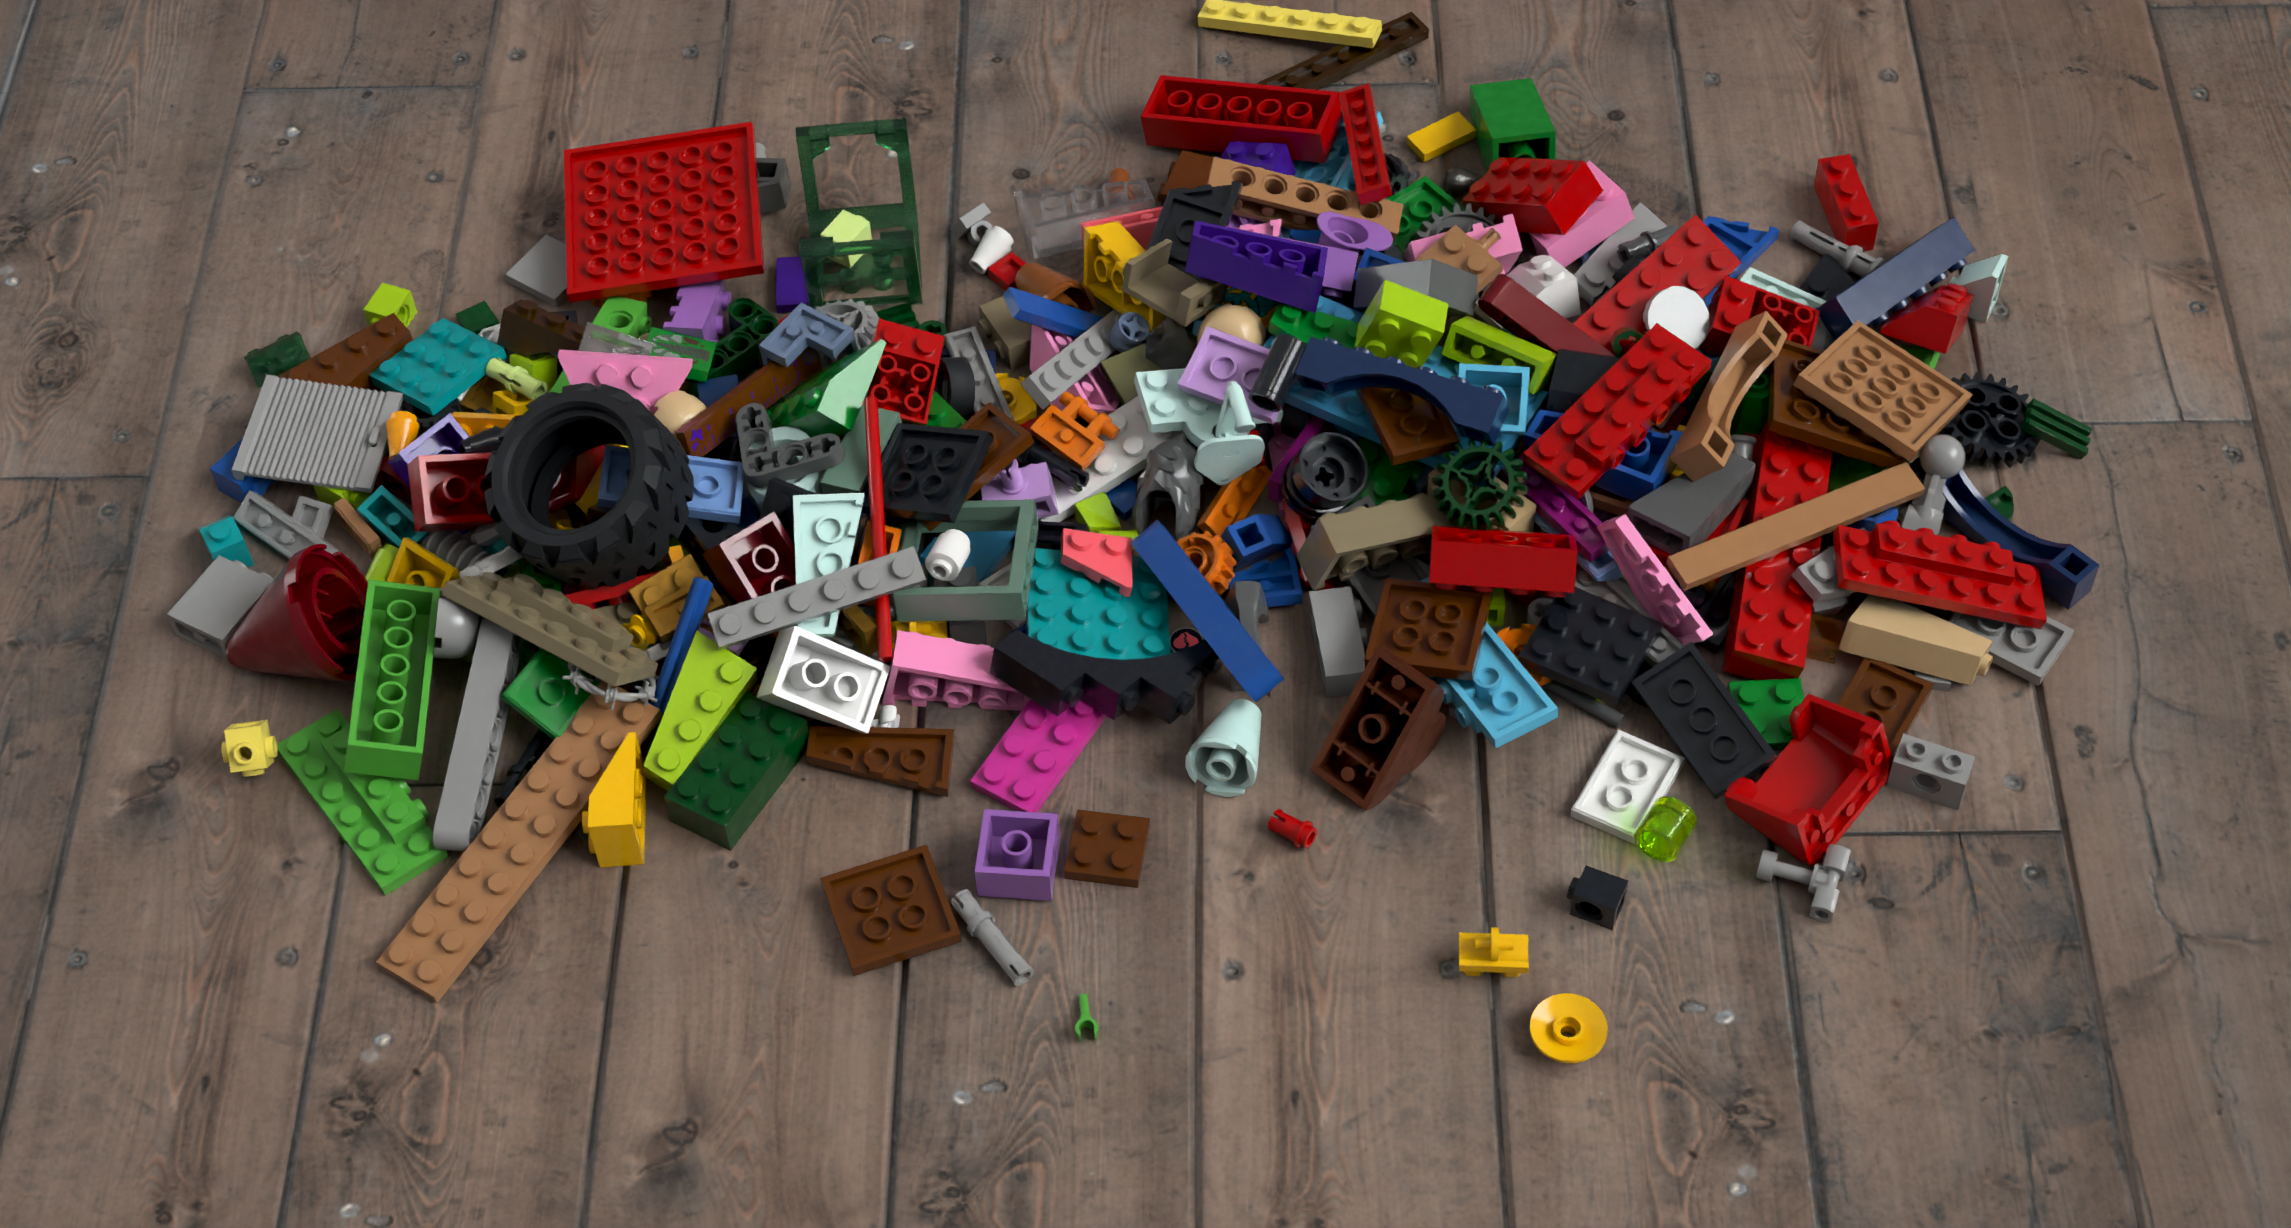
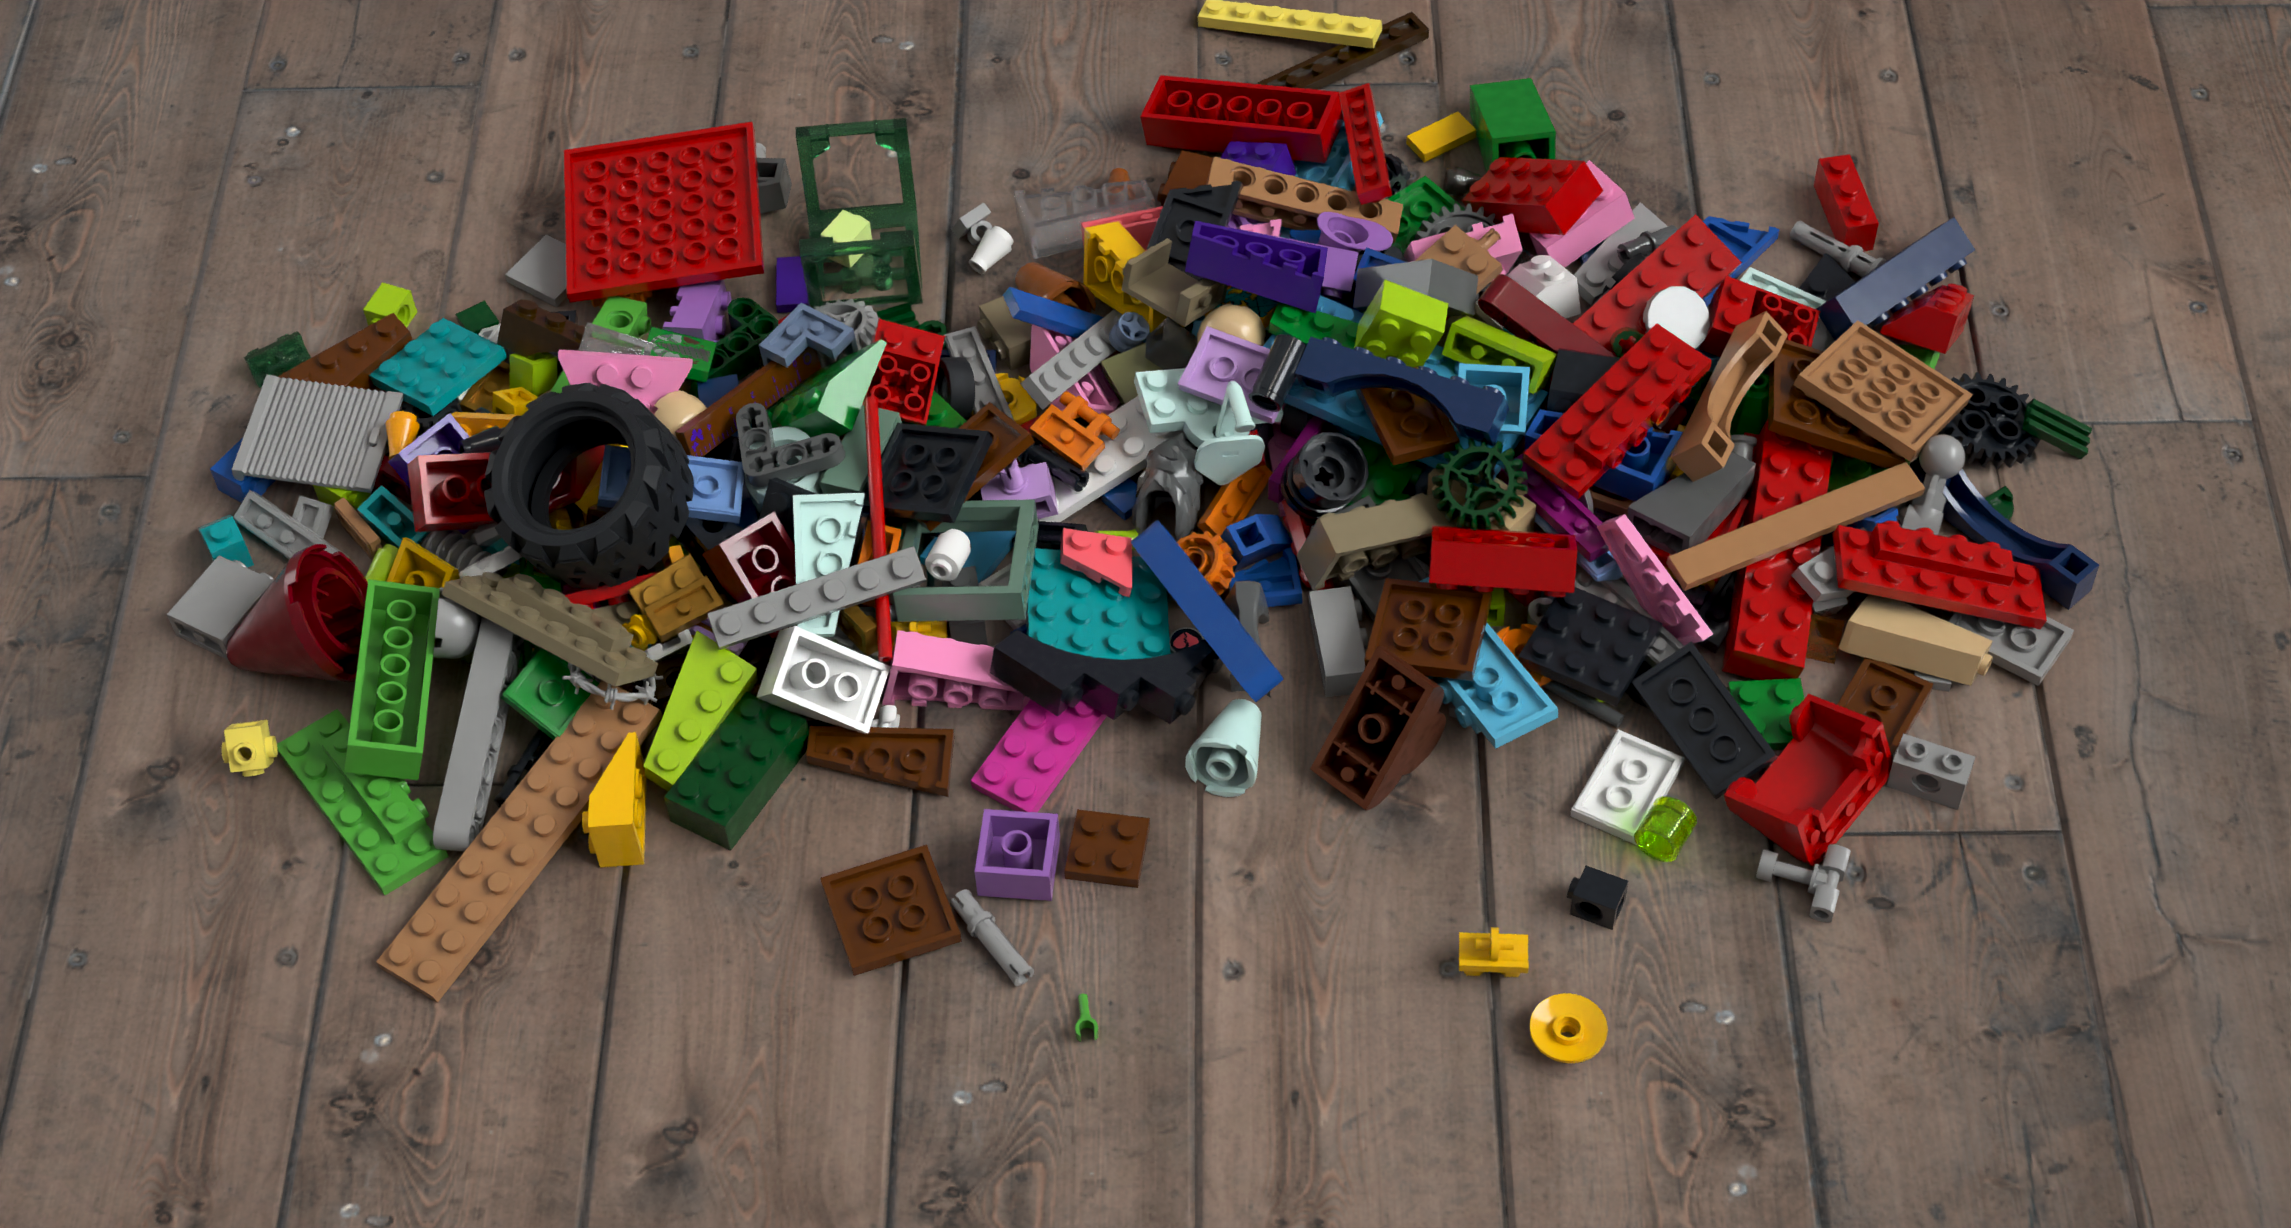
yellowish green pin [486,357,548,401] -> none
blue axle [650,577,714,715] -> none
red tile [987,252,1026,291] -> none
lime slope [1074,492,1121,532] -> none
red pin [1268,809,1317,848] -> none
light aqua slope [1949,254,2008,323] -> none

